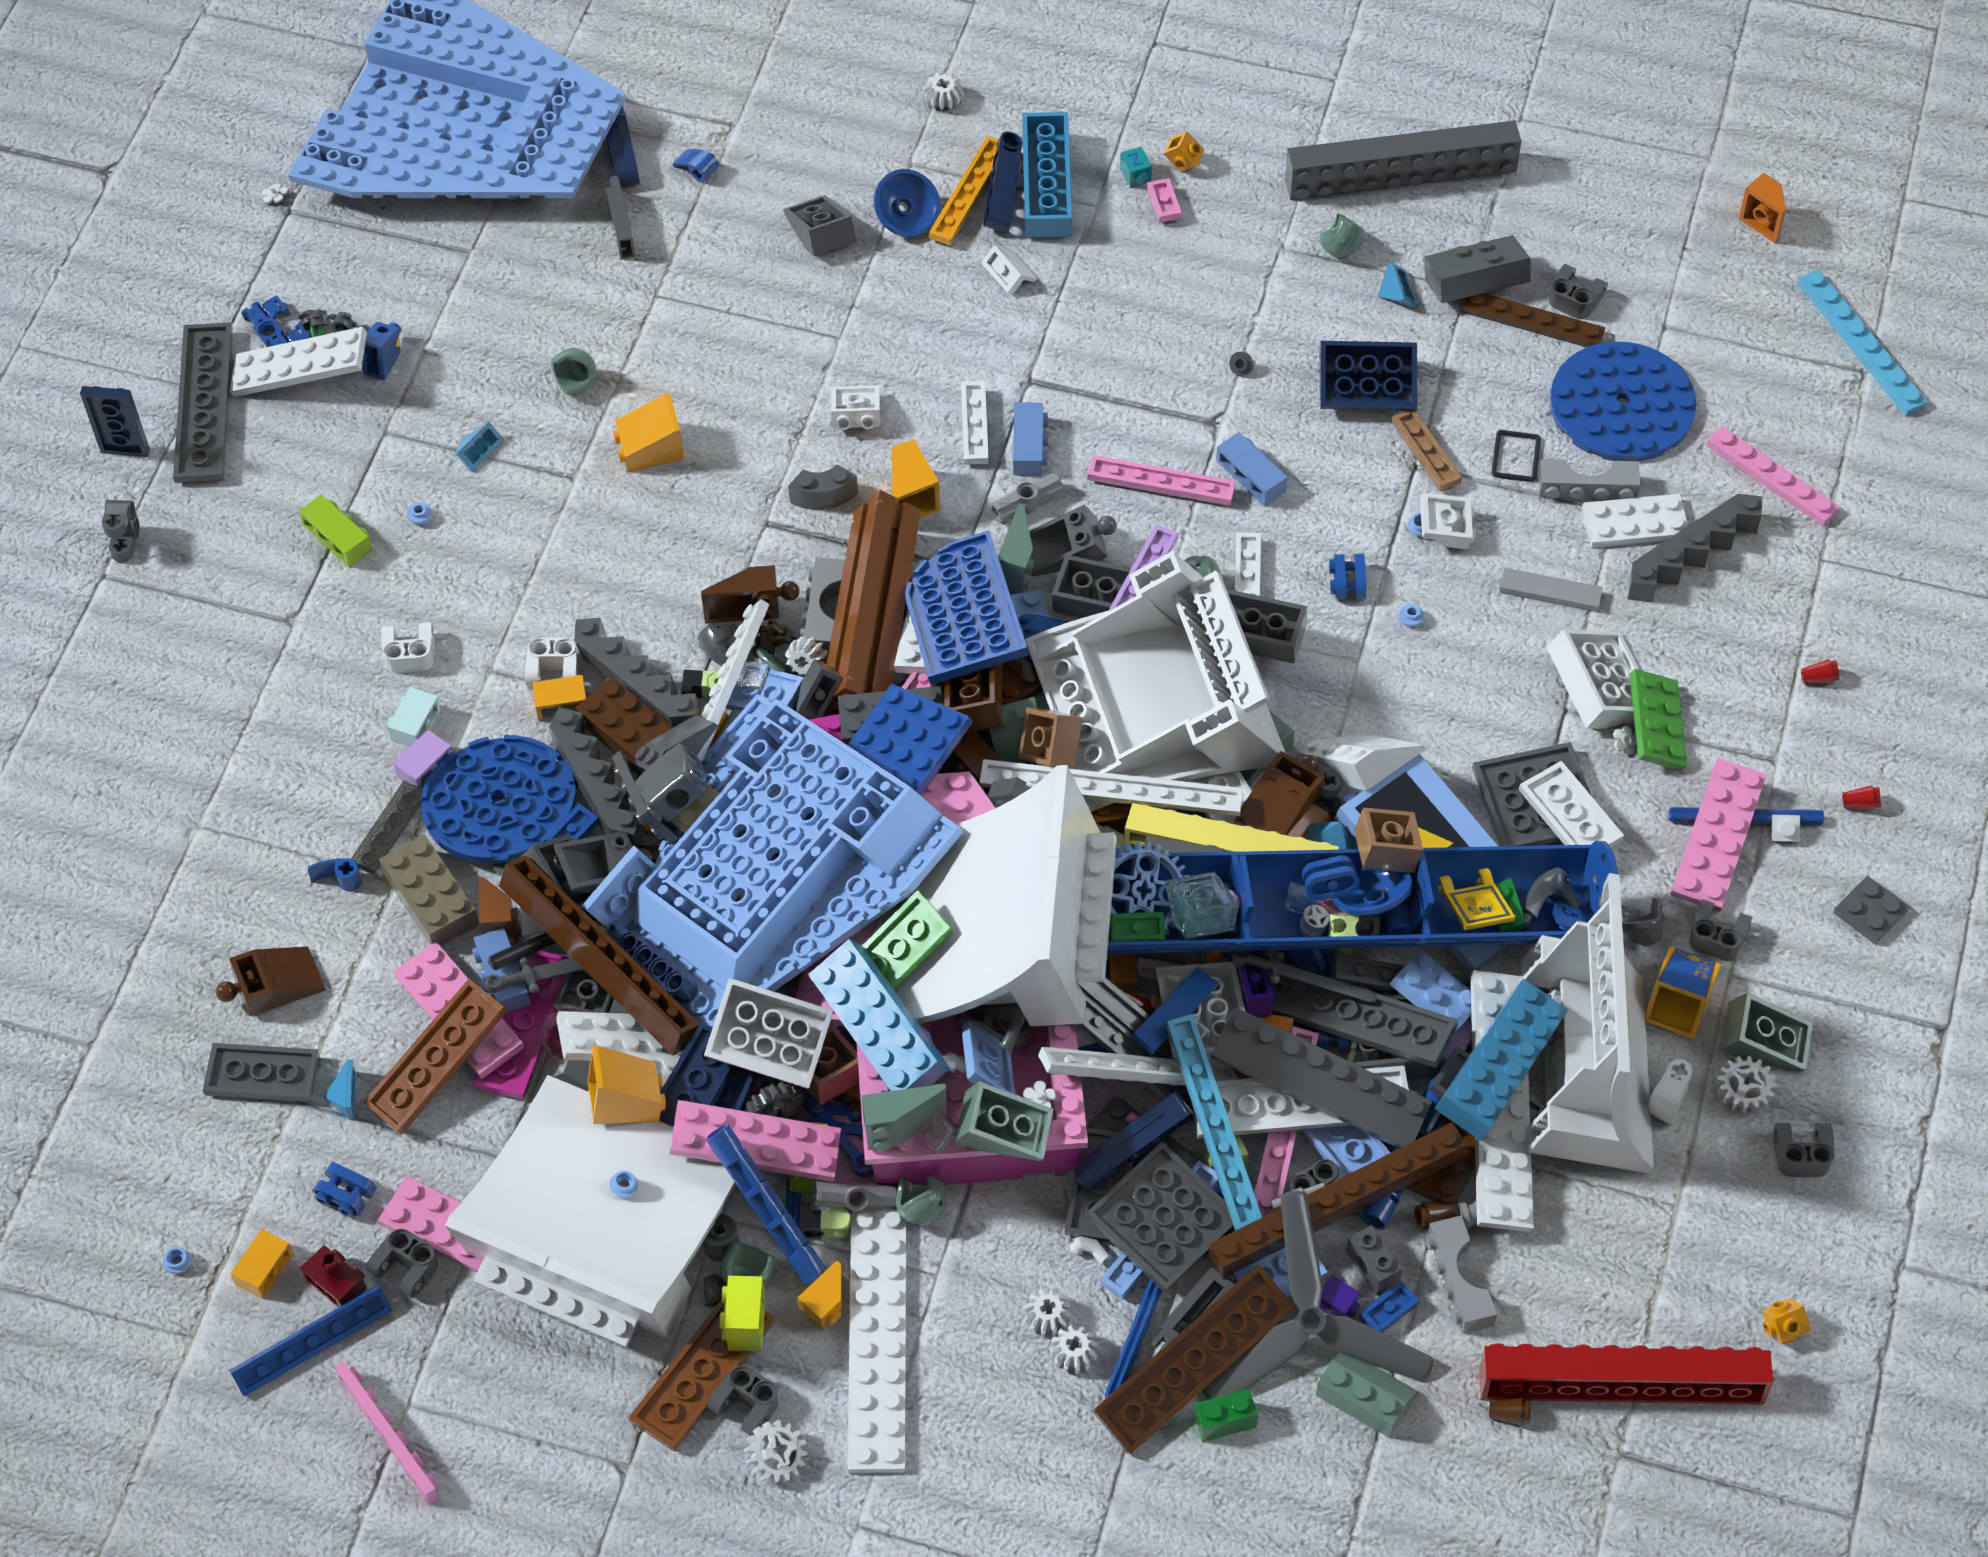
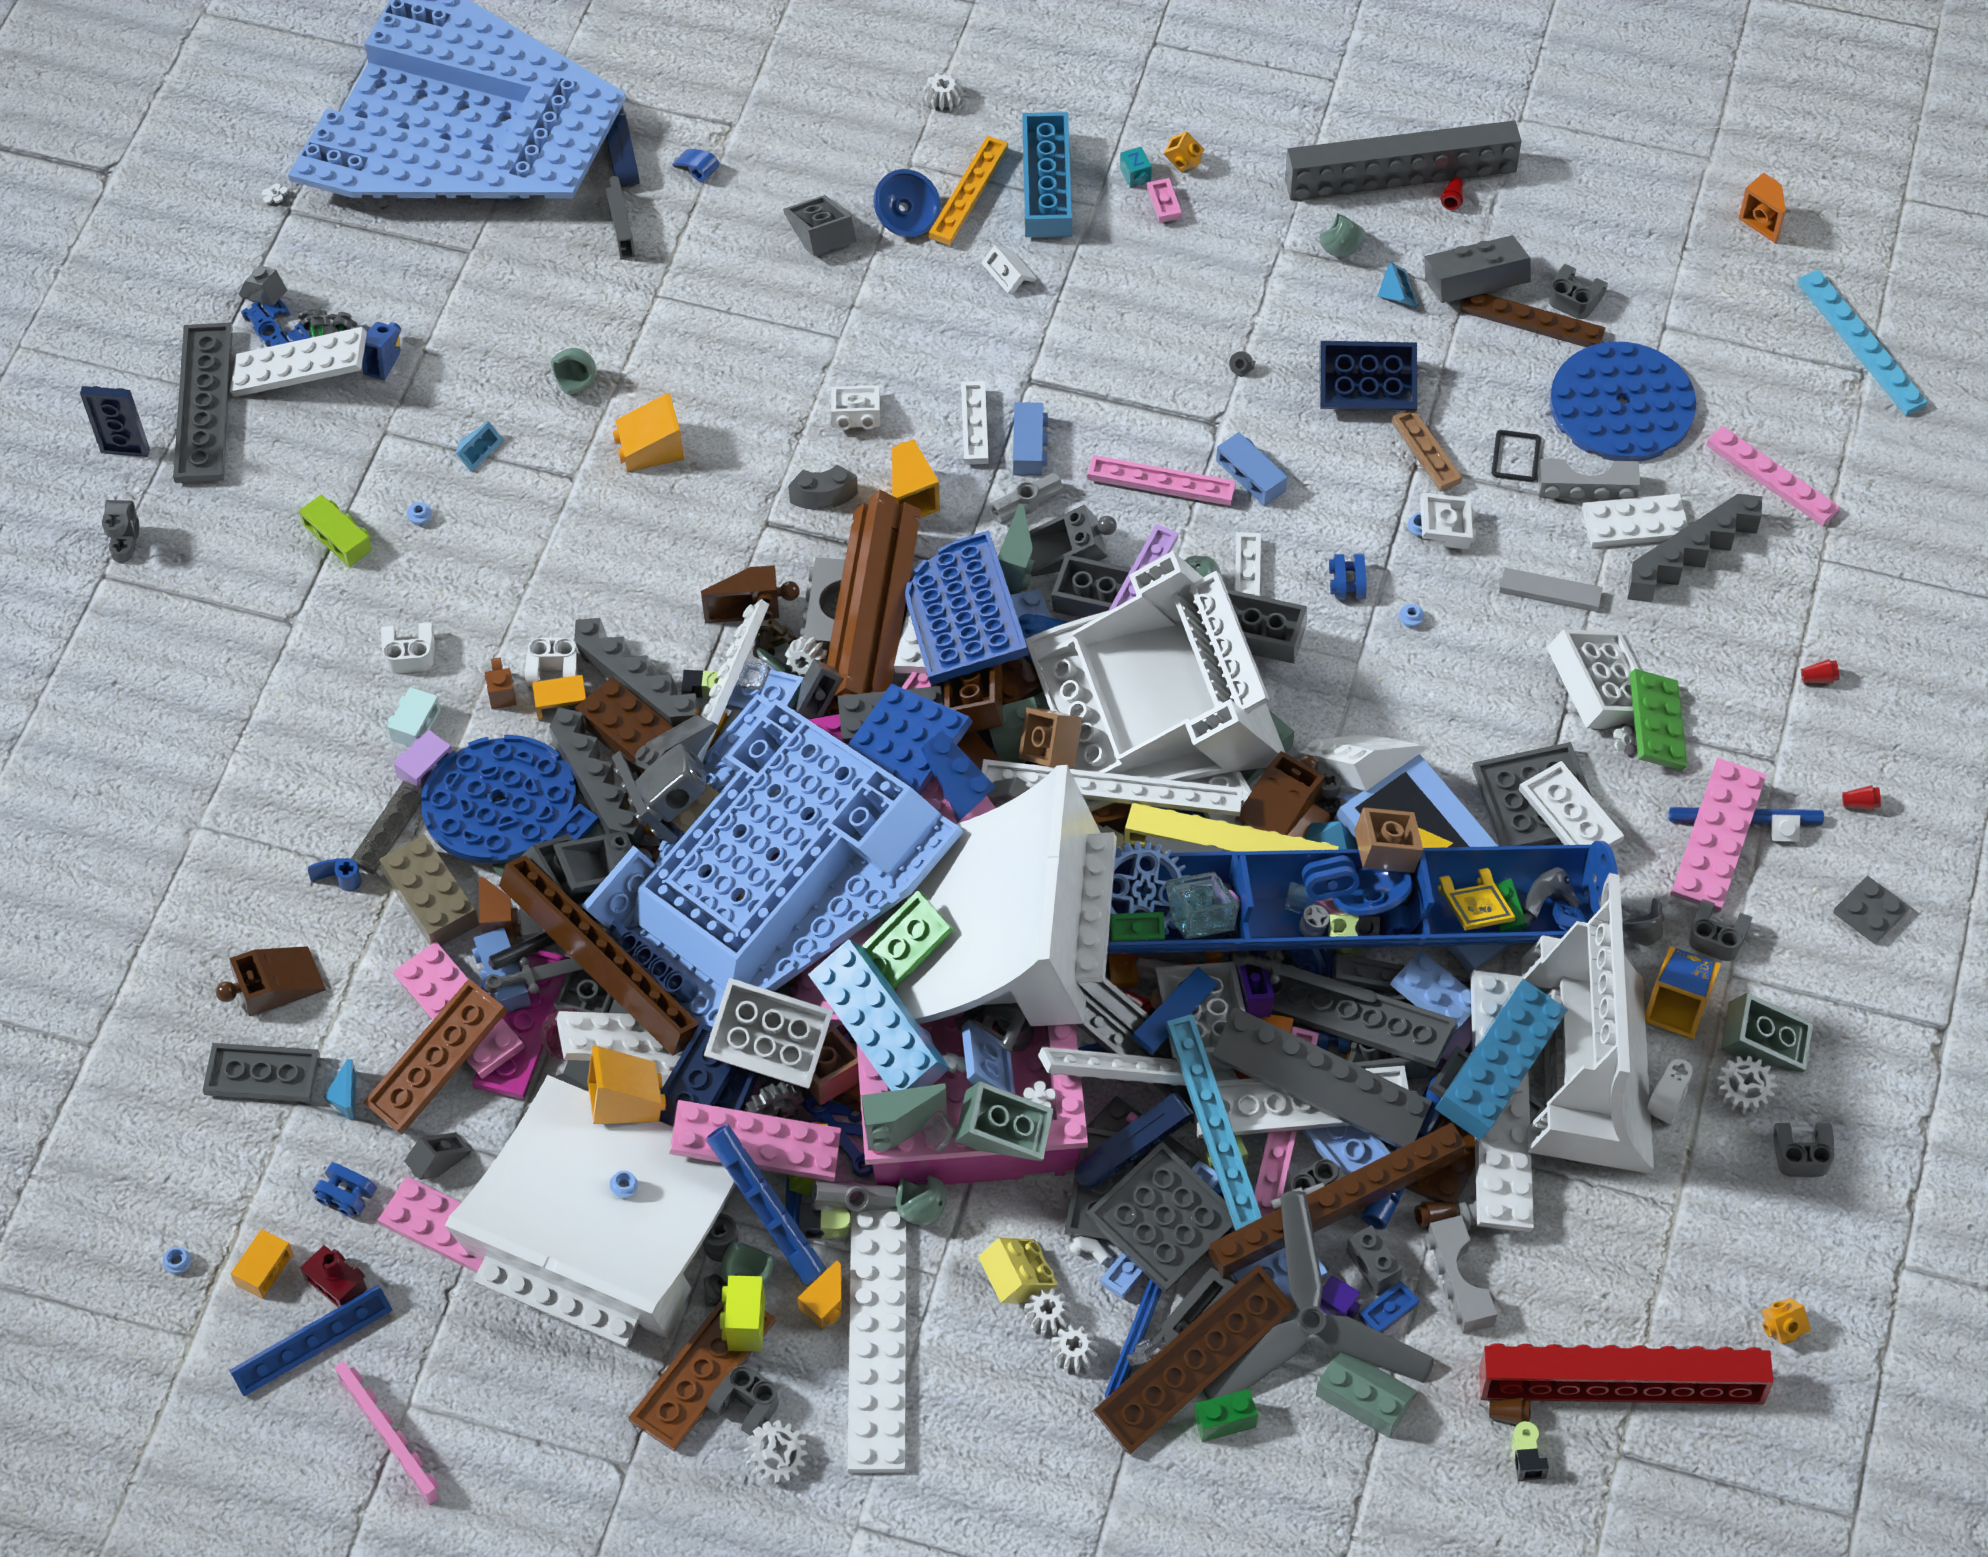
dark grey piece [366,1229,438,1298] -> none
dark grey animal [698,623,747,667] -> none
dark blue piece [983,131,1023,233] -> none
none -> dark grey slope [239,265,288,306]
none -> dark grey slope [404,1132,472,1180]
none -> dark orange brick [485,657,517,709]
none -> blue wing [921,729,996,823]
none -> light yellow slope [978,1238,1058,1304]
none -> clear plate [1126,1339,1165,1366]
none -> red cone [1440,177,1463,210]
none -> leg [1512,1421,1549,1481]

